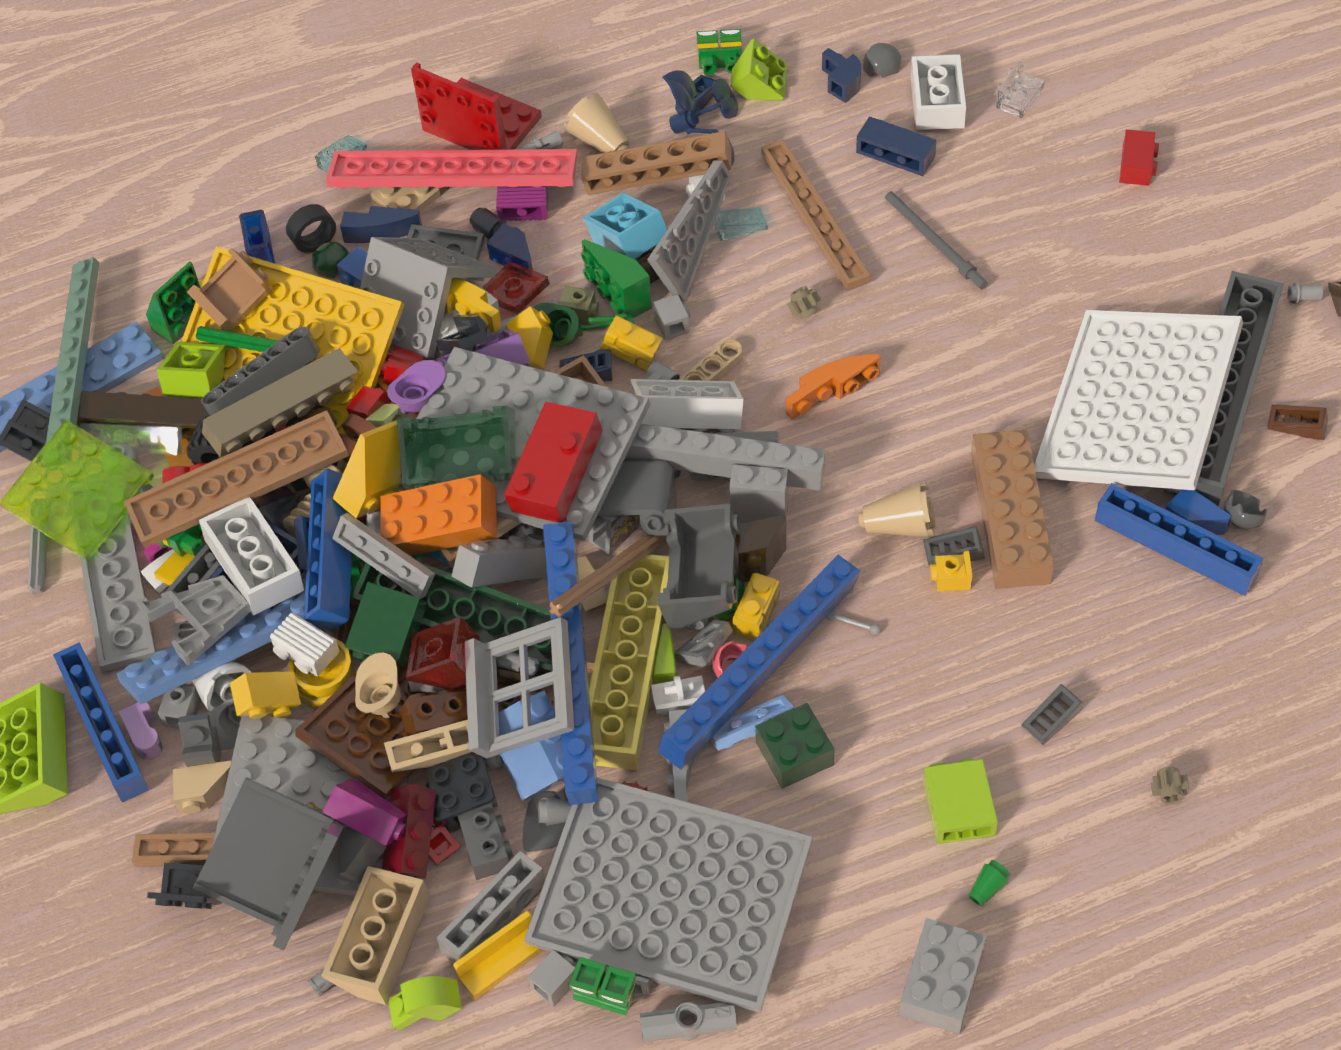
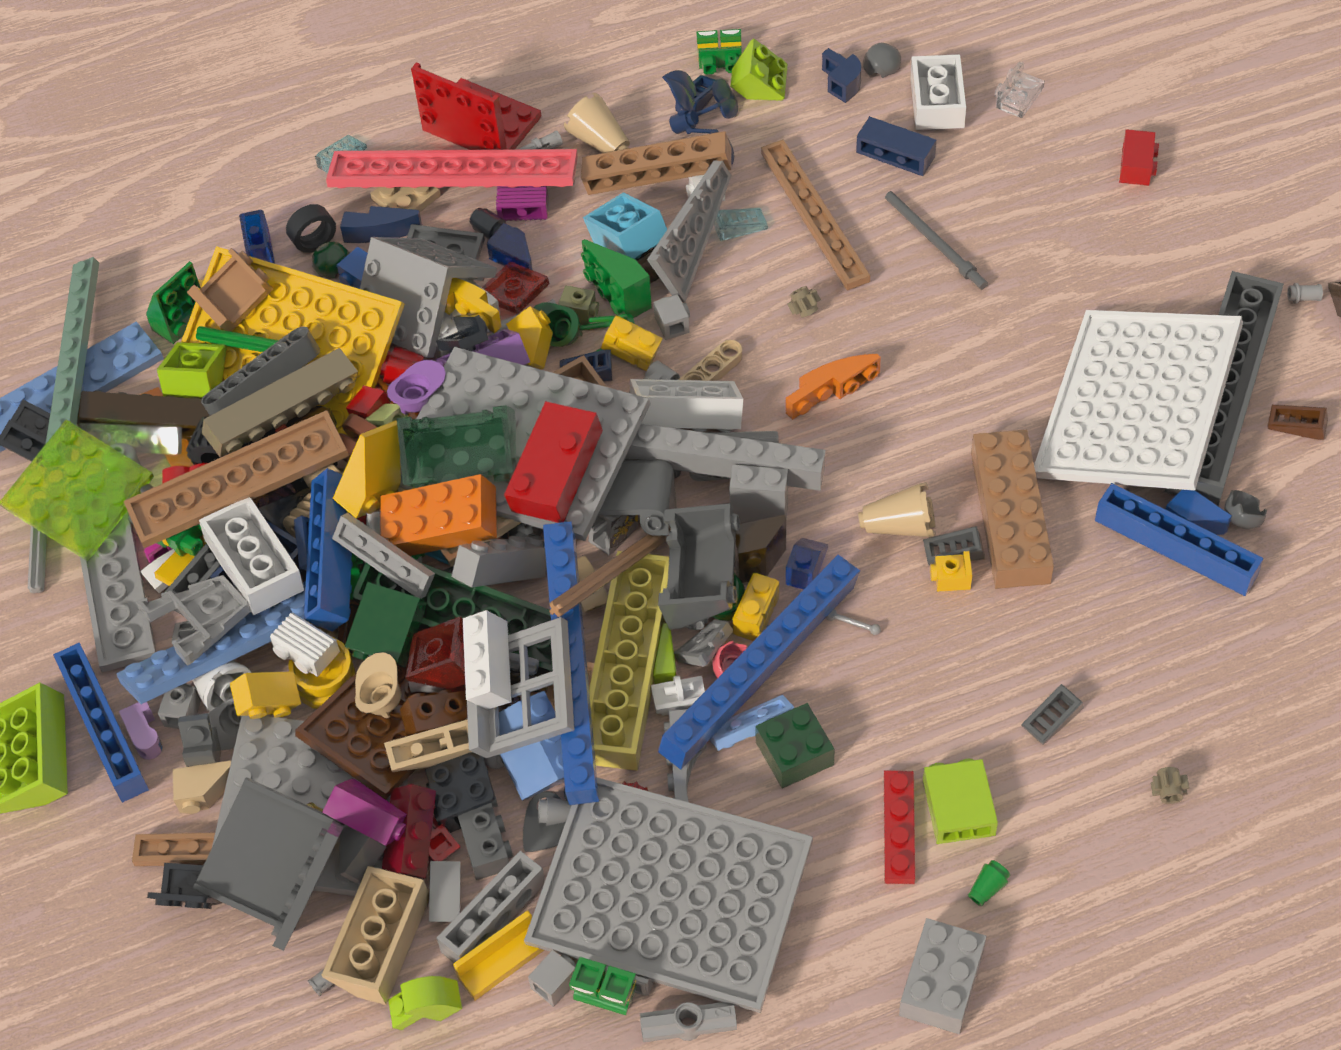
none -> light grey slope [429,861,460,922]
none -> white brick [463,610,511,710]
none -> clear blue slope [786,538,828,590]
none -> red plate [884,770,915,884]

